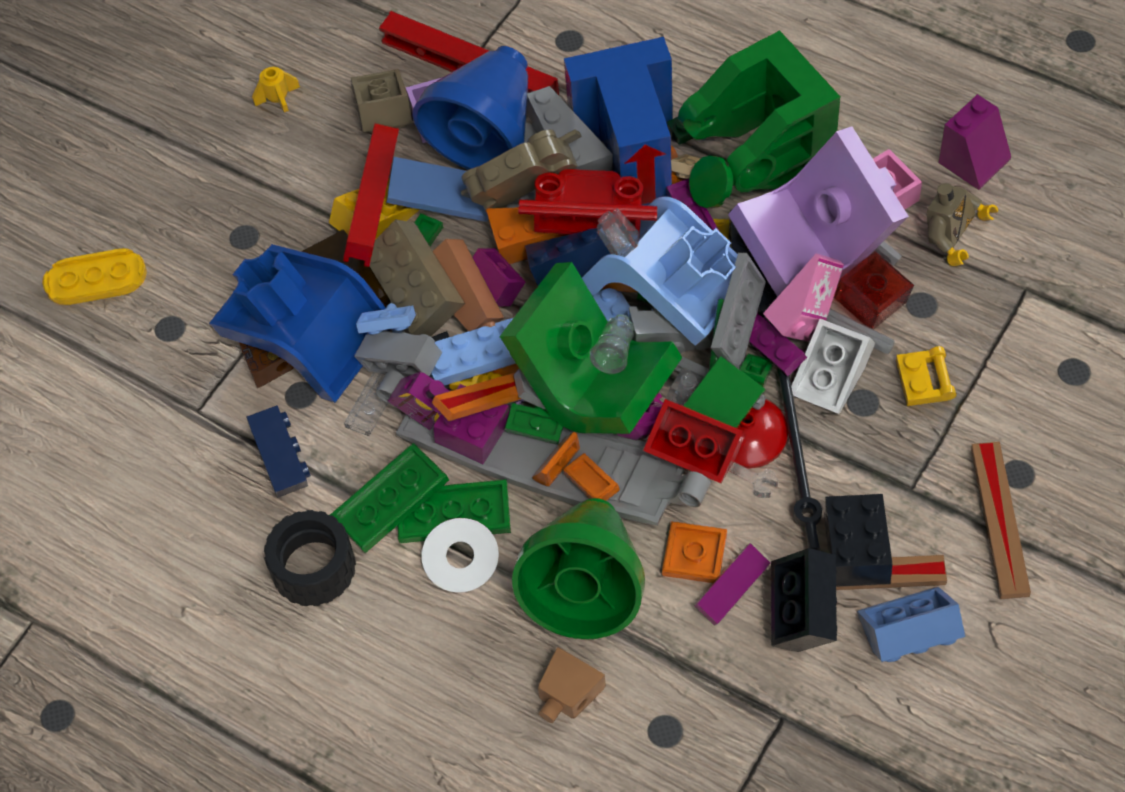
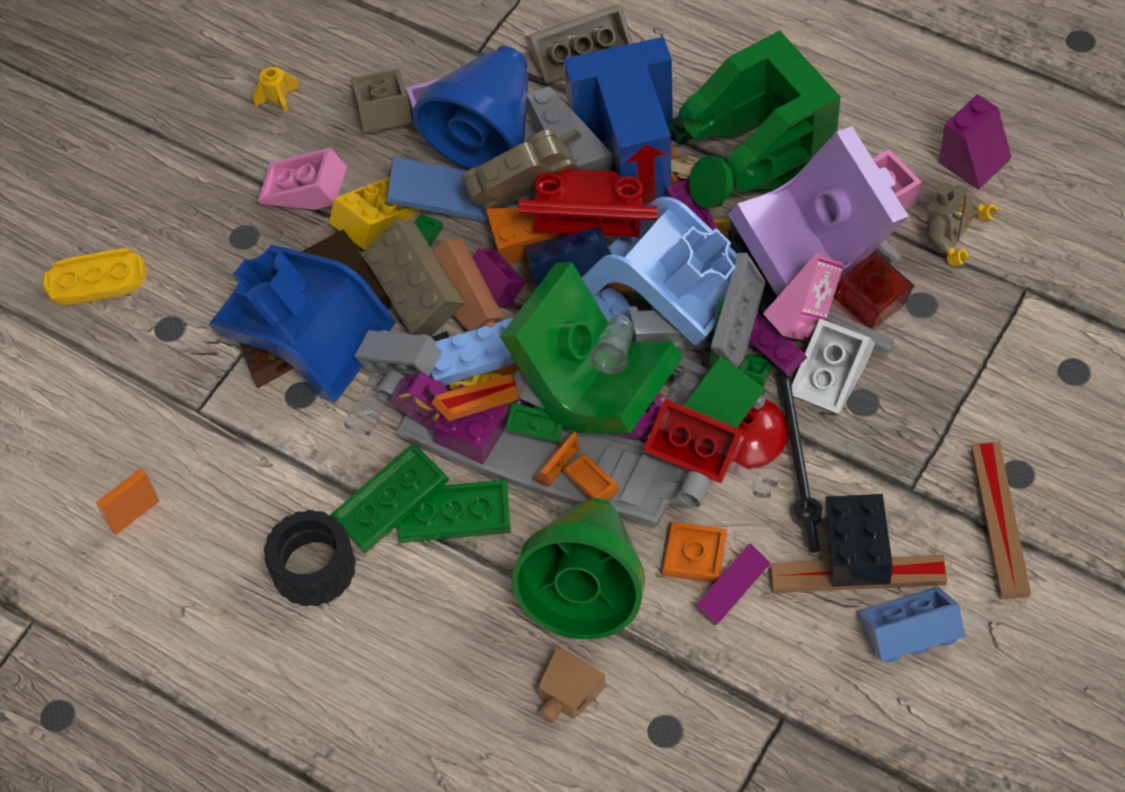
dark blue wedge [246,405,311,498] -> none
red tile [343,123,399,267] -> none
light blue plate [356,303,416,334] -> none
red tile [379,11,559,95] -> none
white sticker [422,518,499,592] -> none
clear slope [597,208,639,257] -> none
black brick [771,548,837,652] -> none
yellow plate [896,346,957,406] -> none
none -> orange tile [96,469,159,535]
none -> bright pink slope [258,147,347,210]
none -> dark tan slope [525,5,633,84]

